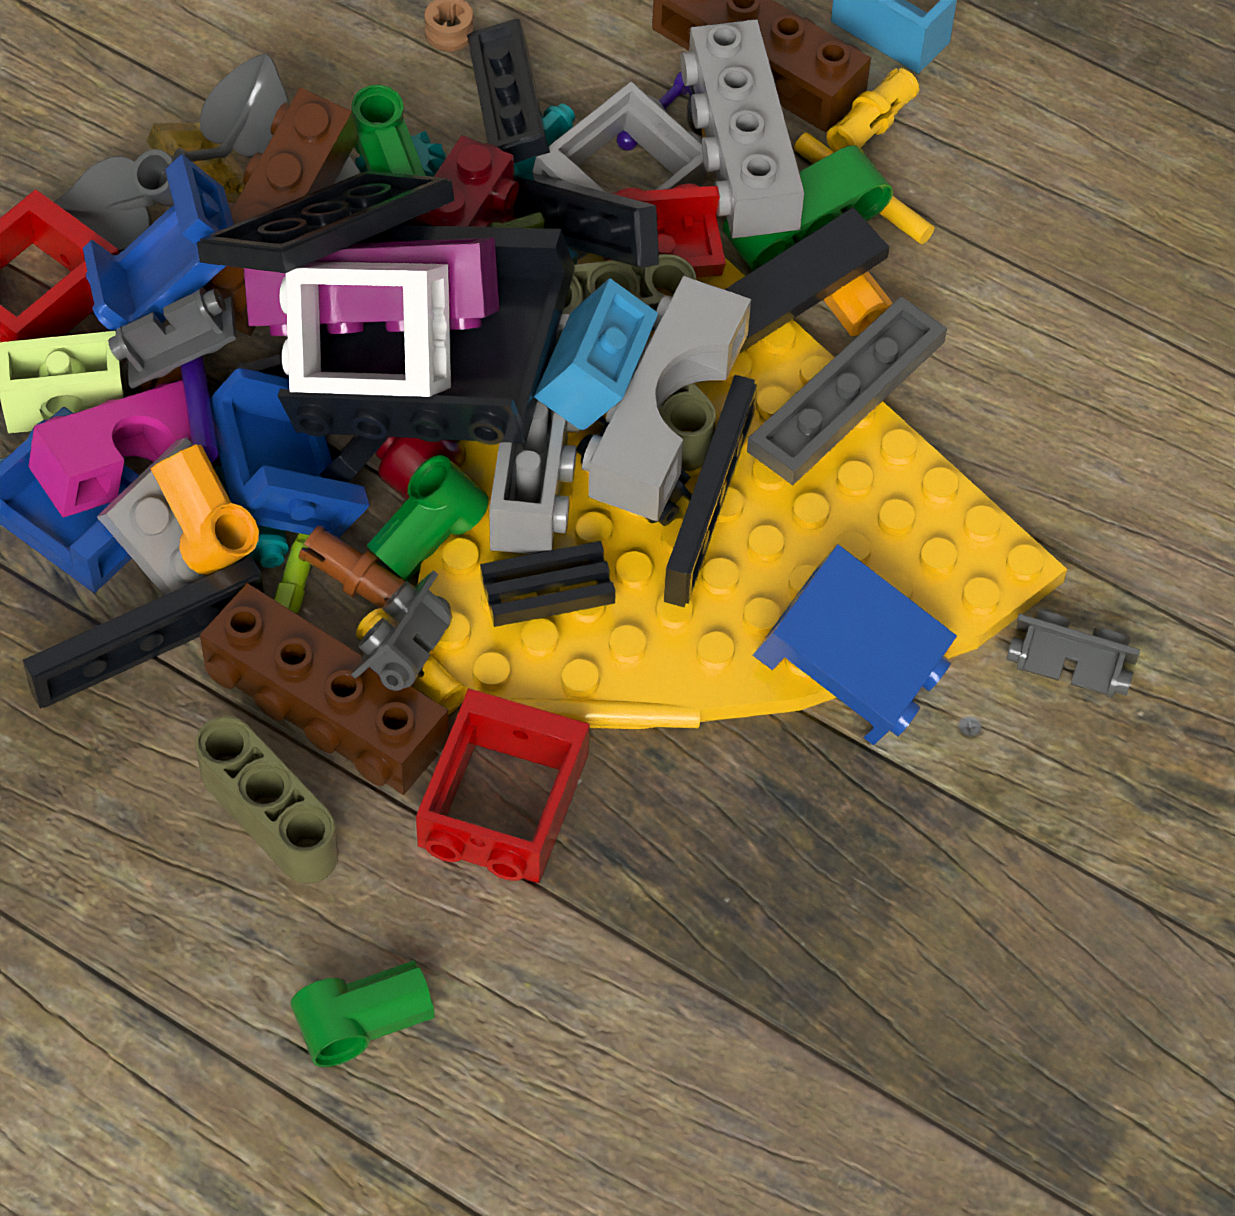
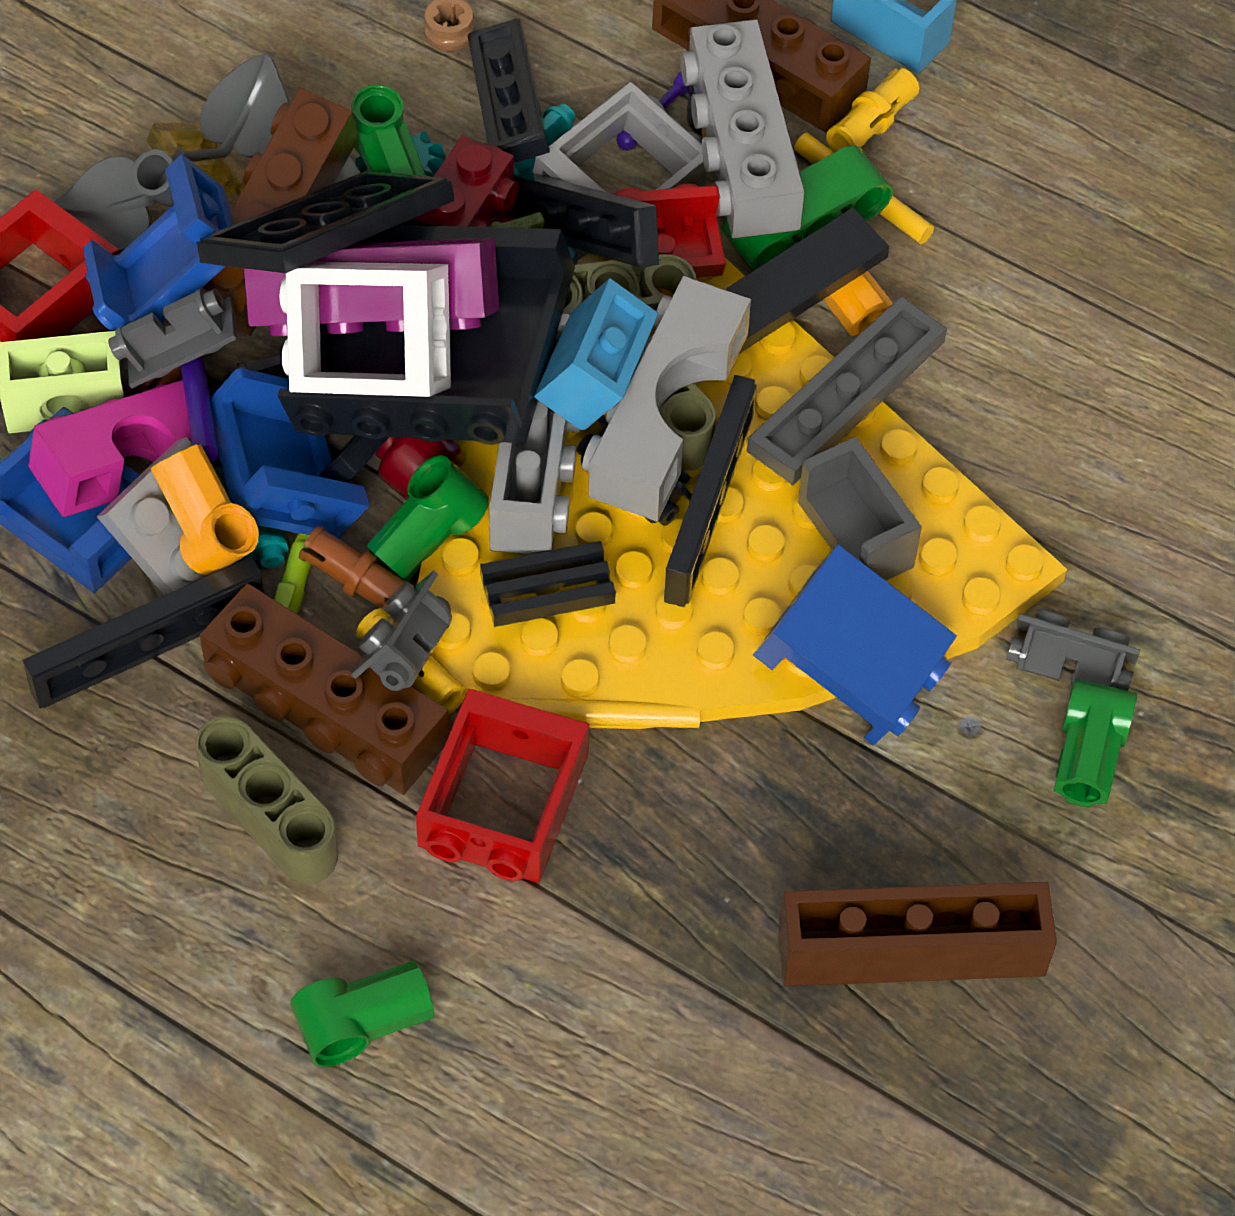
none -> reddish brown brick [778,882,1057,986]
none -> dark grey panel [798,437,922,581]
none -> green piece [1054,678,1137,808]

